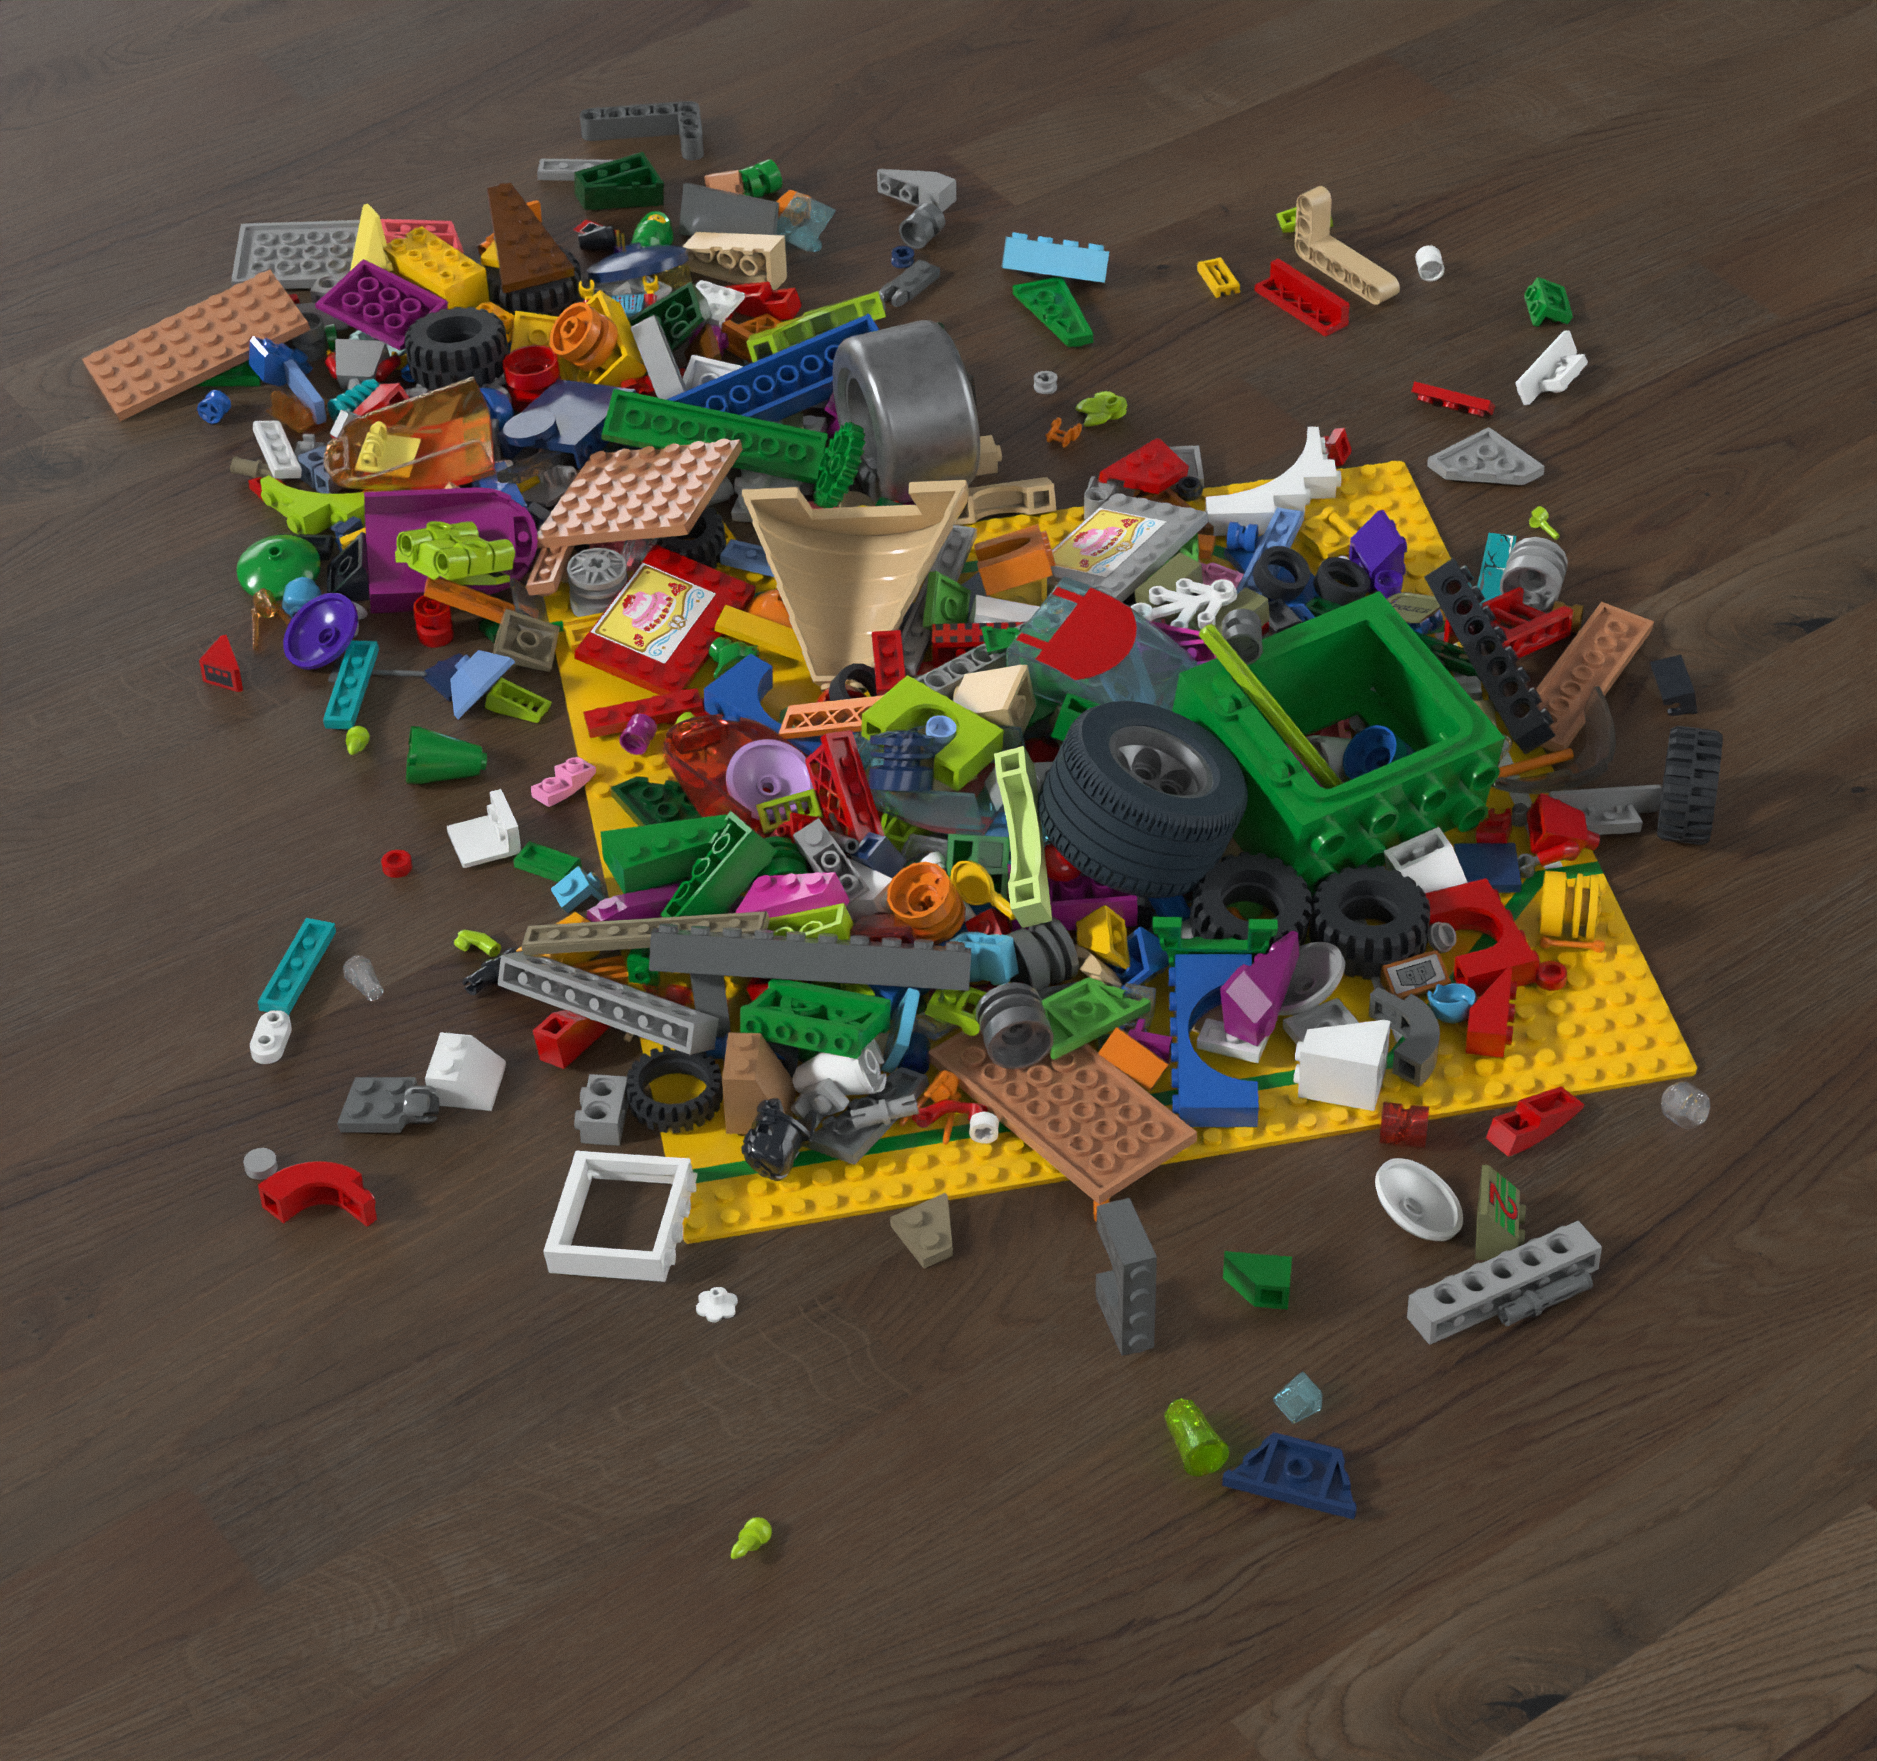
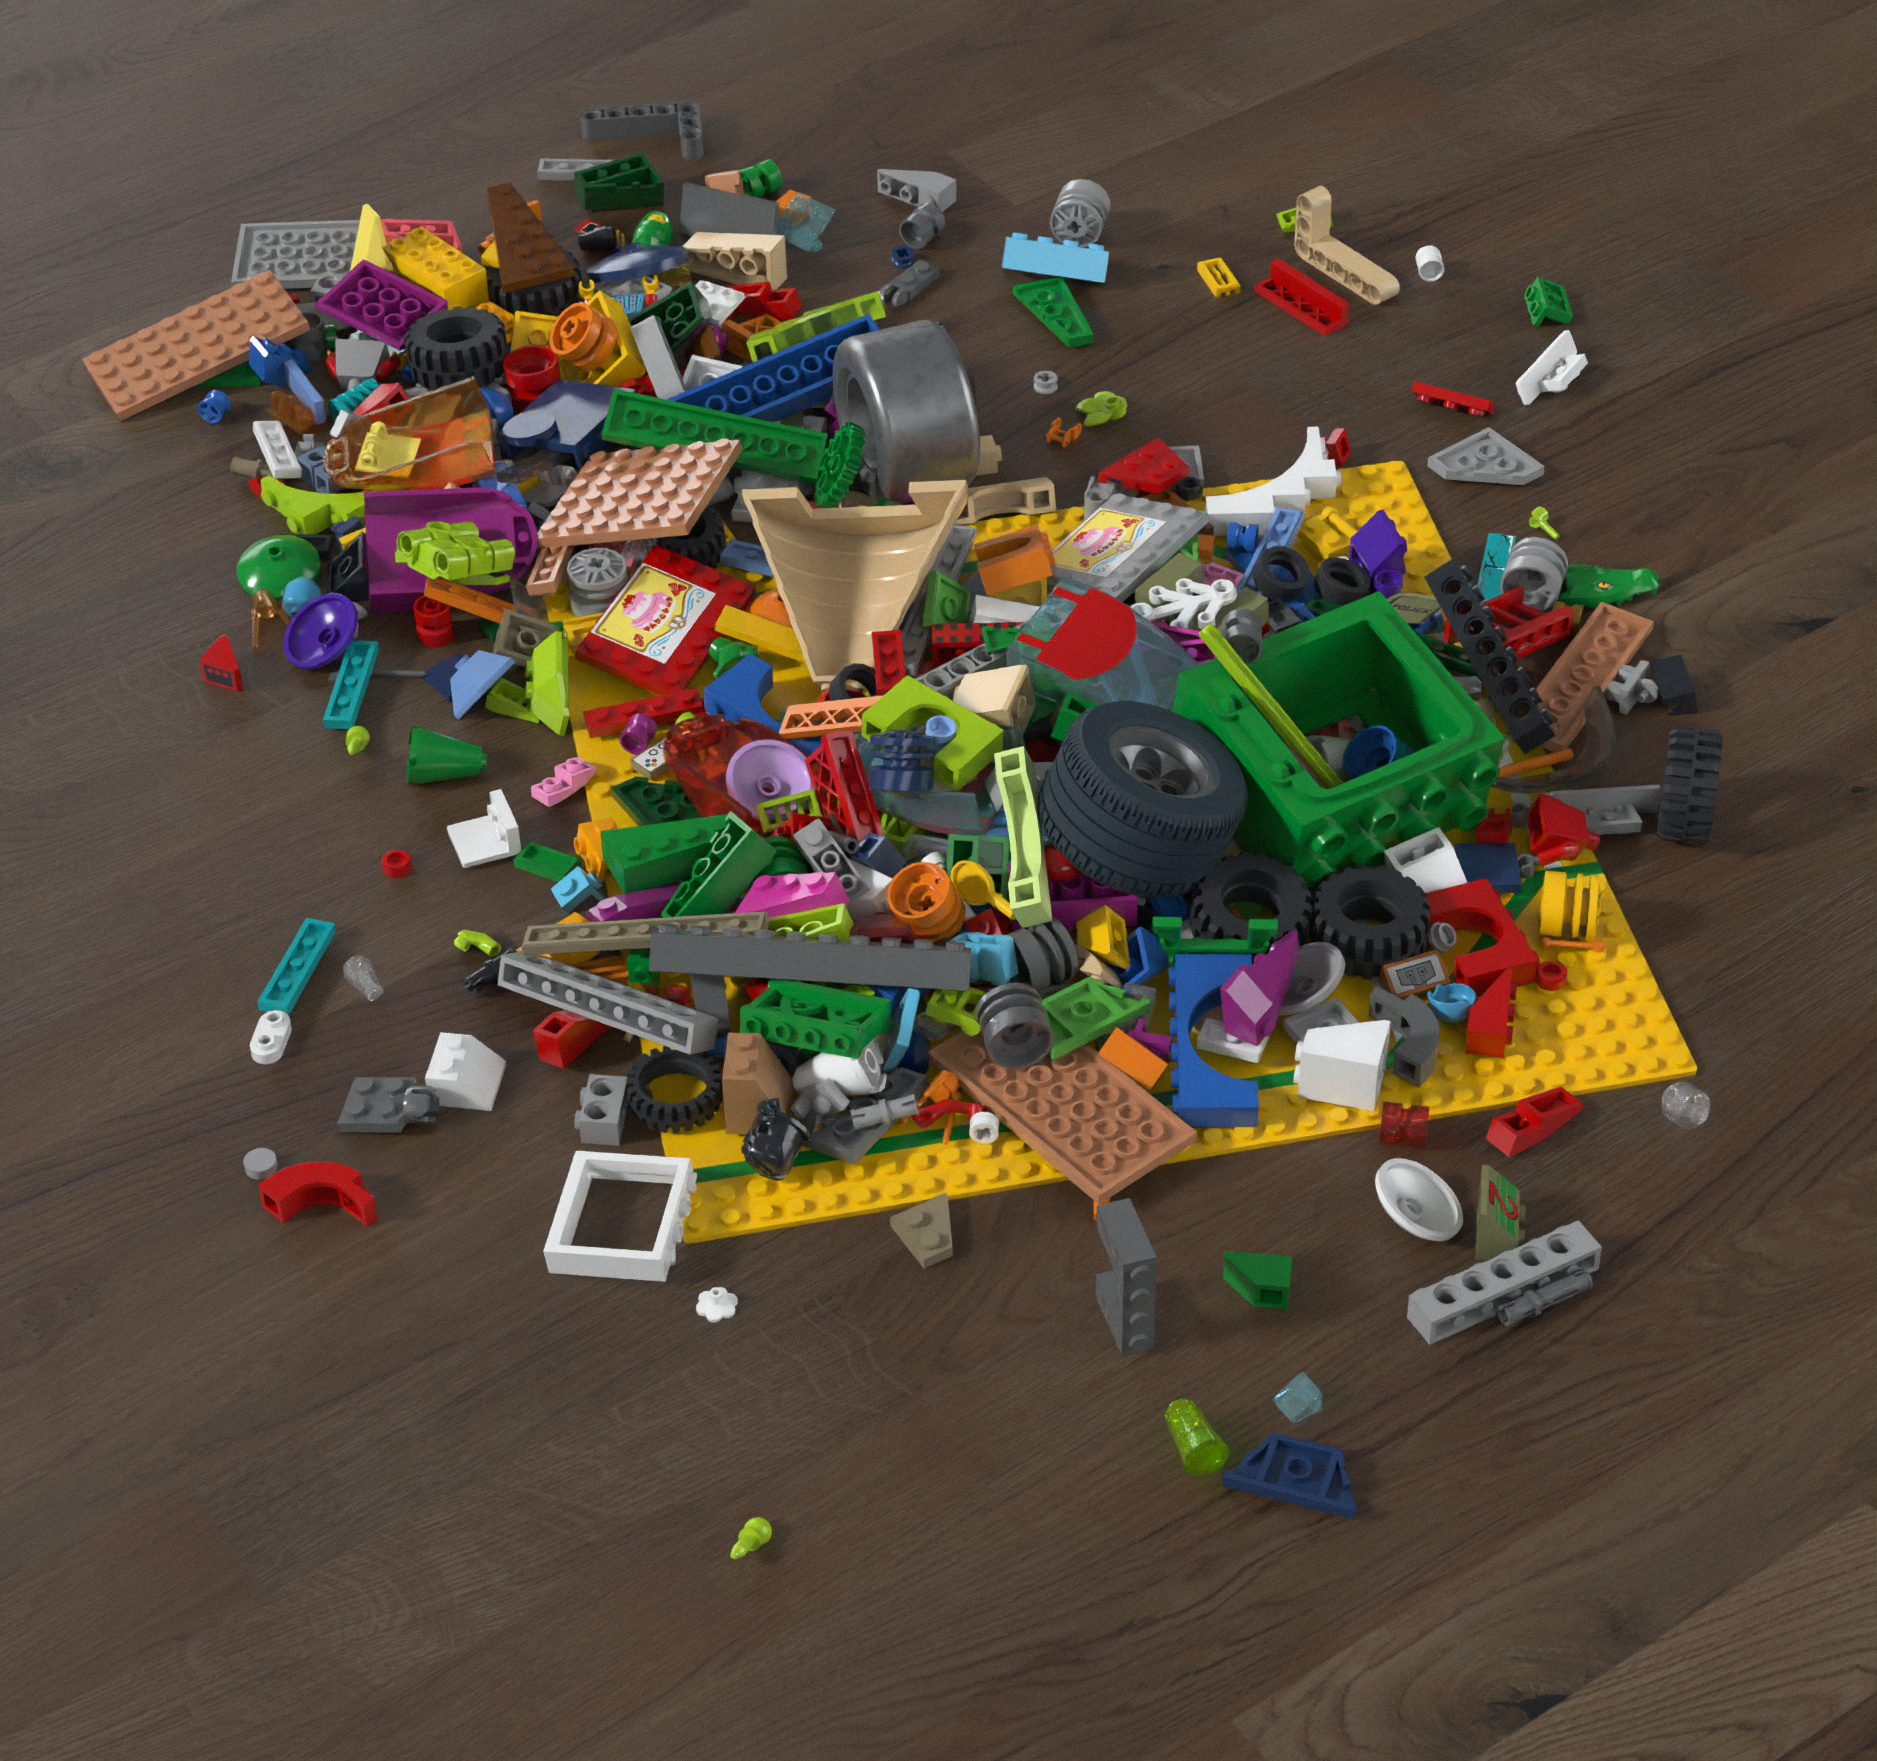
none -> lime wedge [524,631,570,736]
none -> light orange bracket [574,818,619,882]
none -> tile [630,731,694,781]
none -> light grey wheel [1050,179,1110,248]
none -> green animal [1557,564,1660,609]
none -> light grey hips [1607,660,1659,715]

